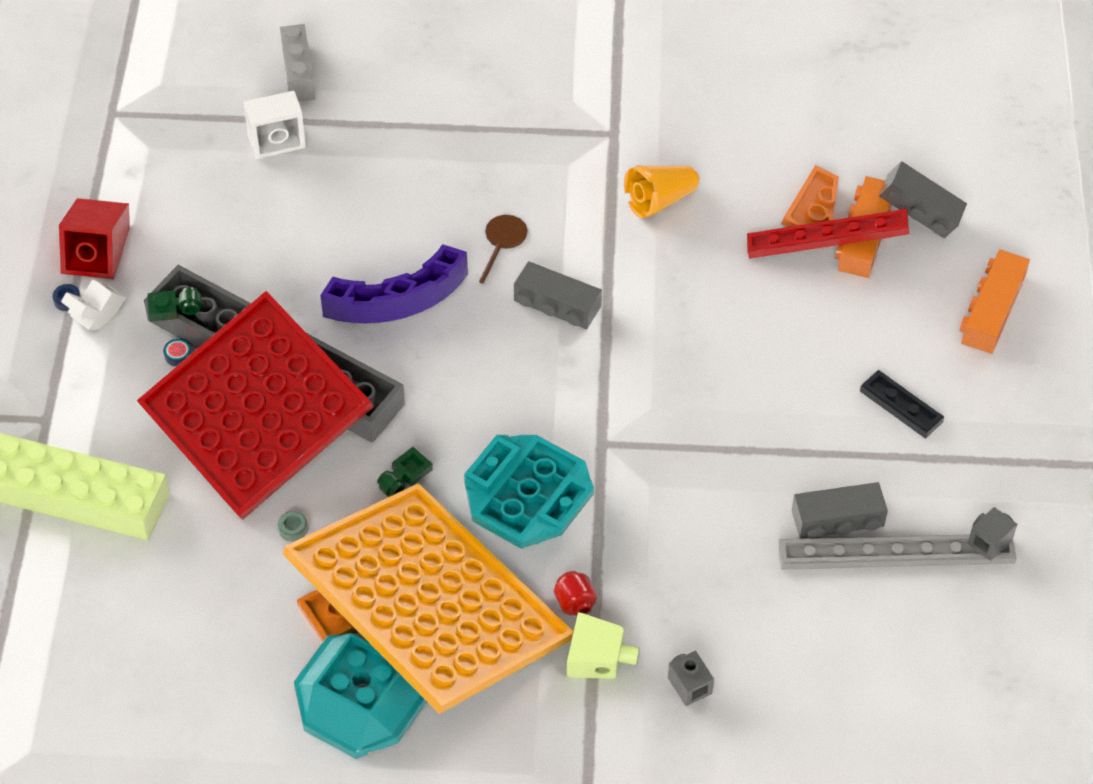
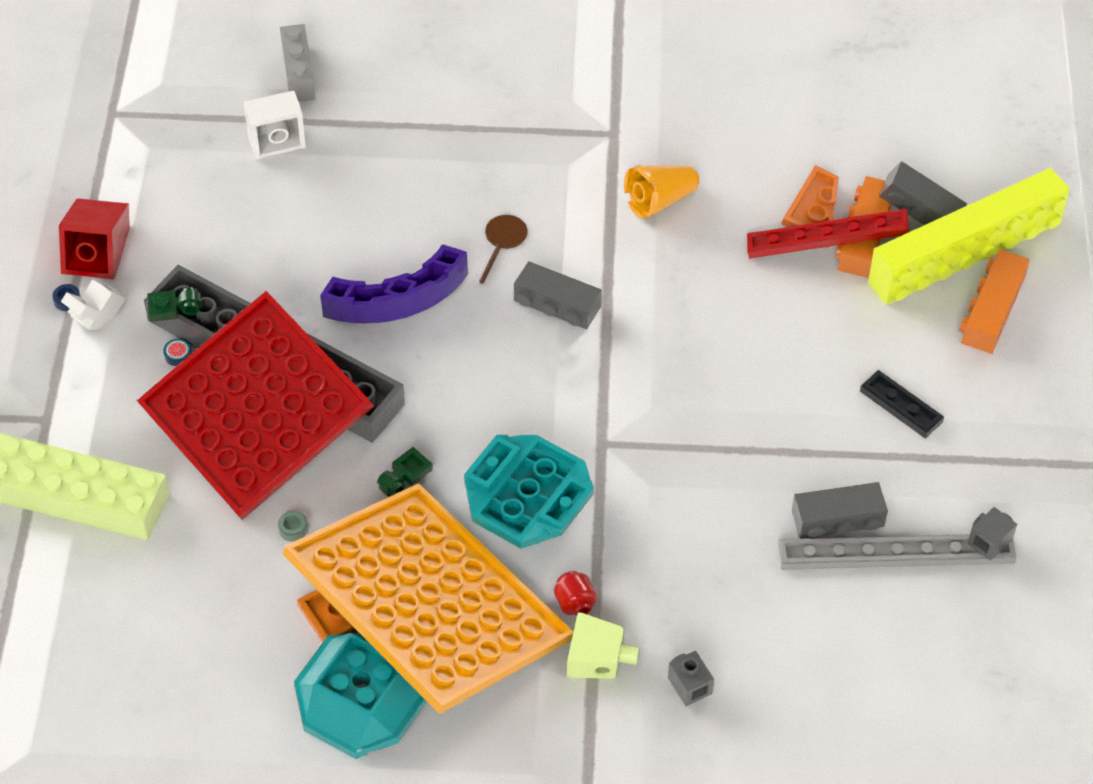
none -> neon yellow brick [868,168,1070,305]

